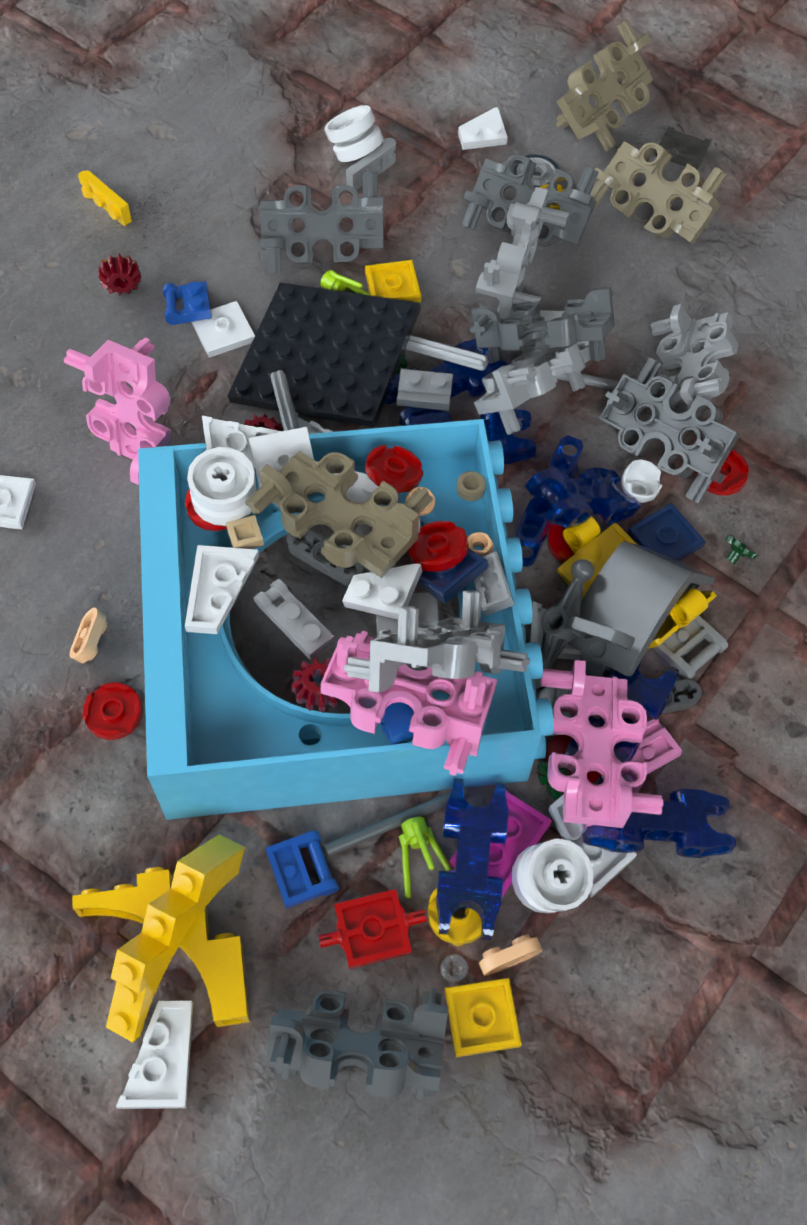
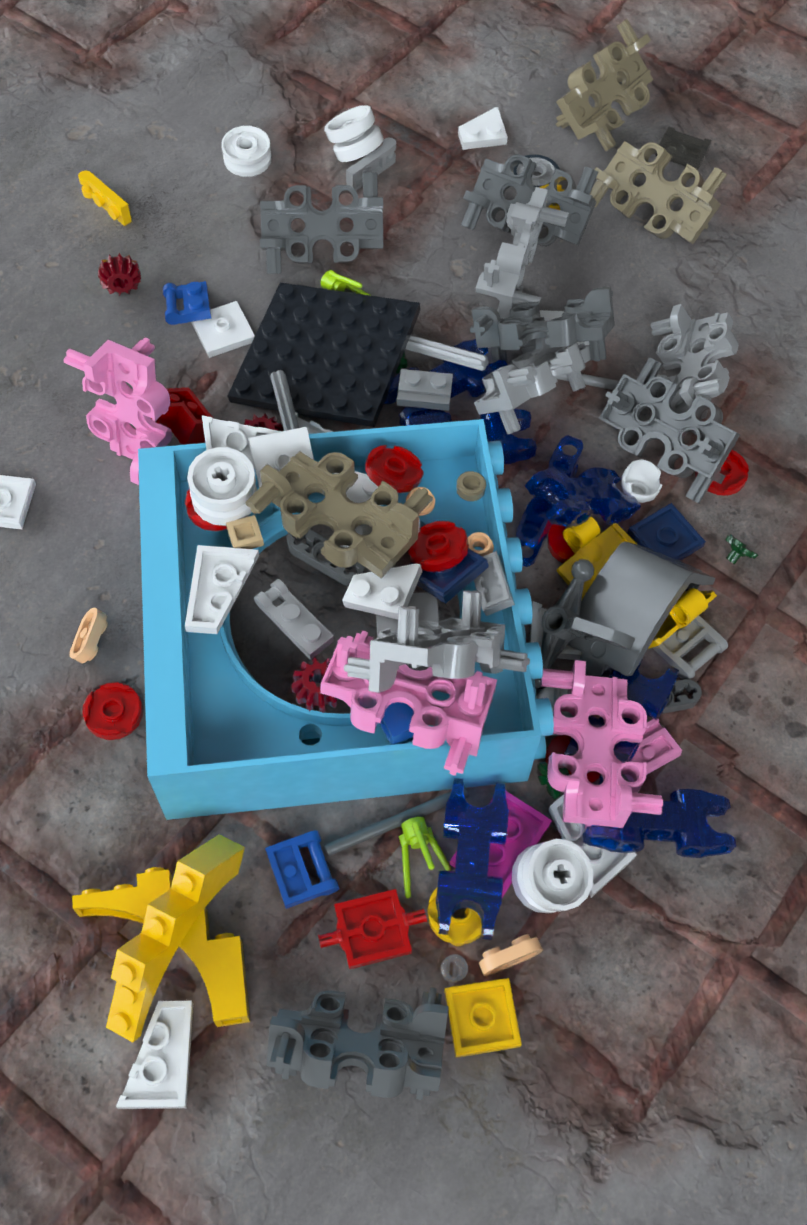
yellow plate [365,260,422,303] -> none
none -> red brick [151,387,214,445]
none -> white wheel [222,126,271,177]

